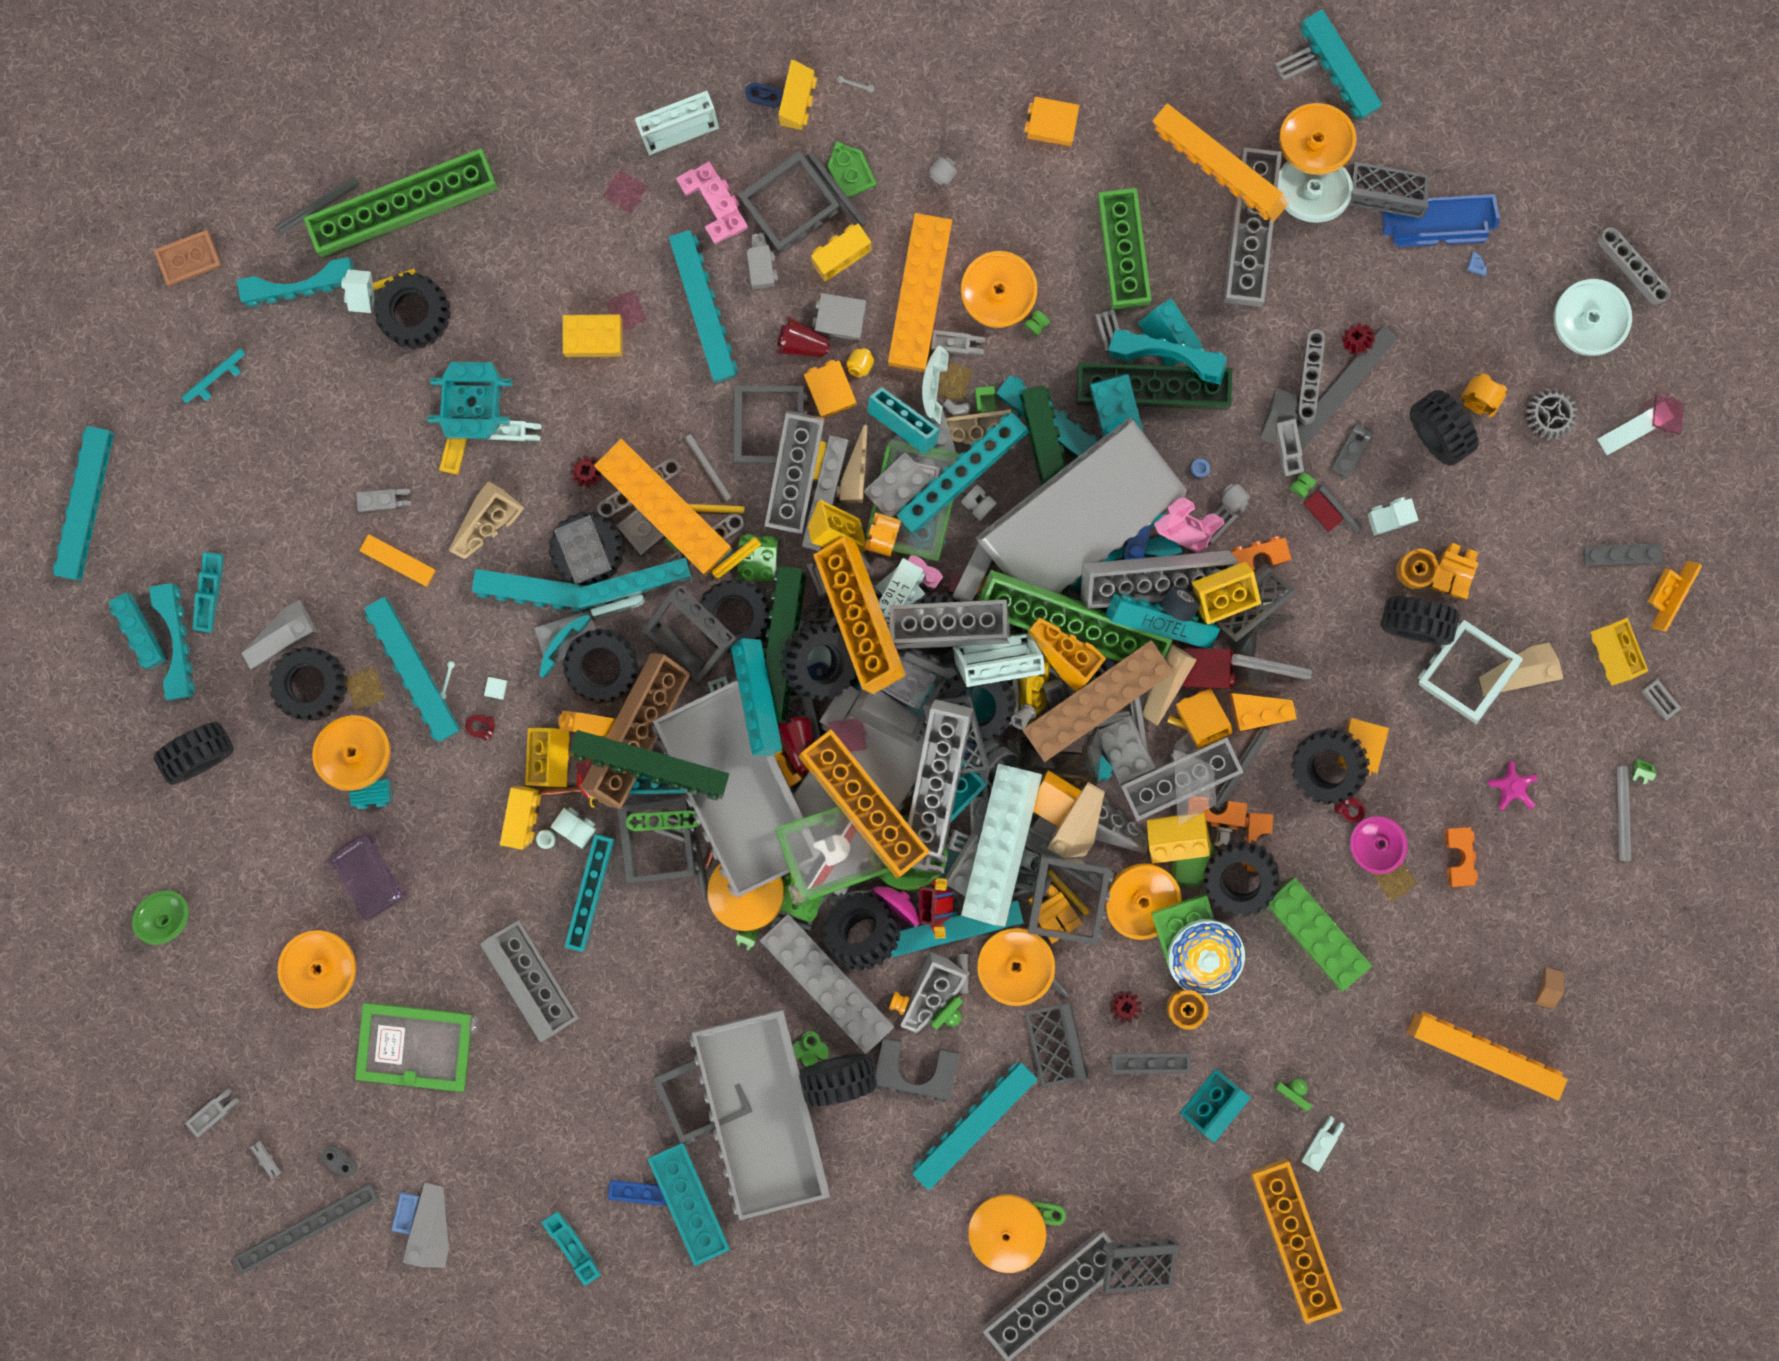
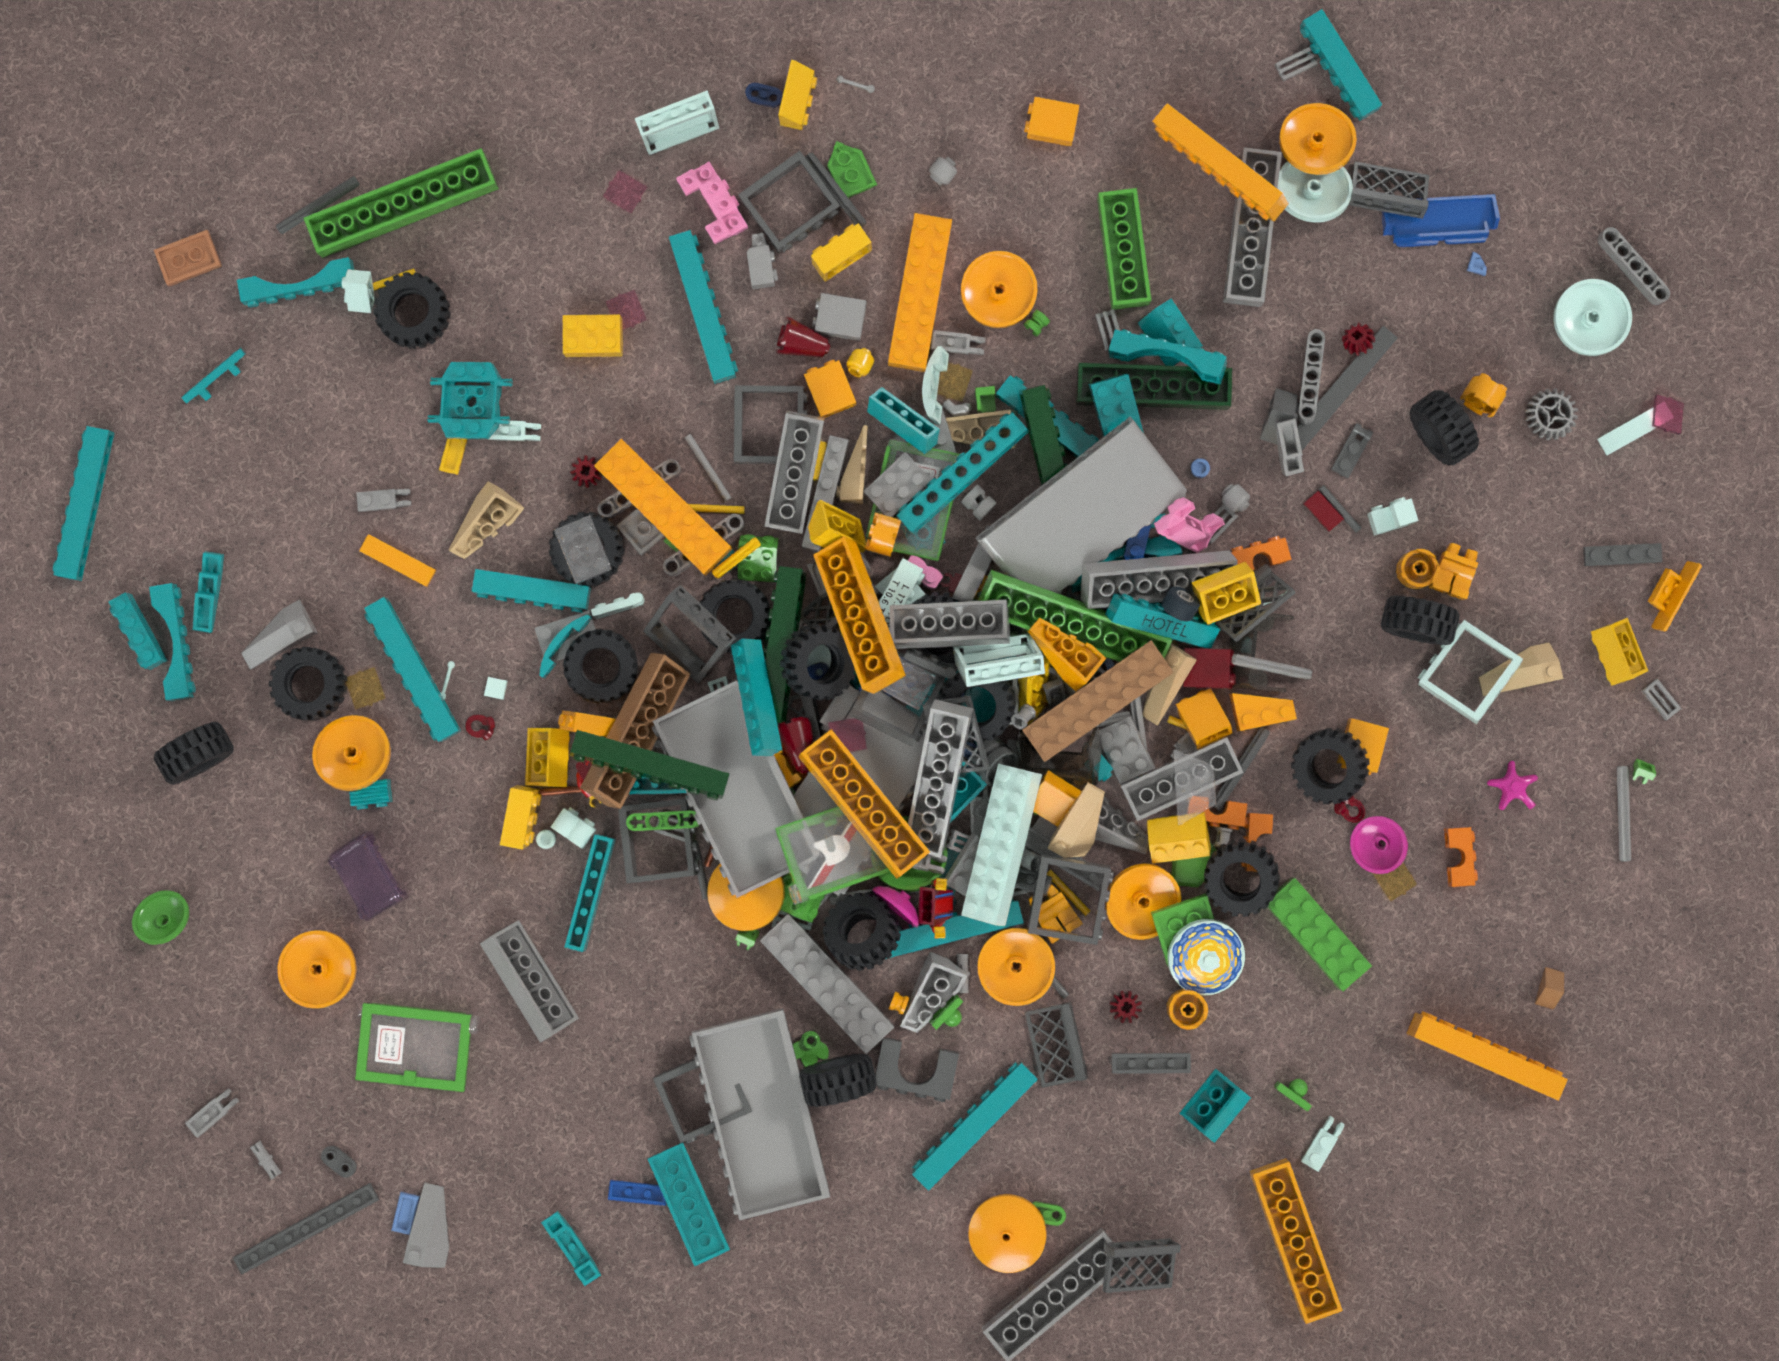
teal brick [573,558,693,610] -> none
bright green wheel [1289,472,1316,499] -> none

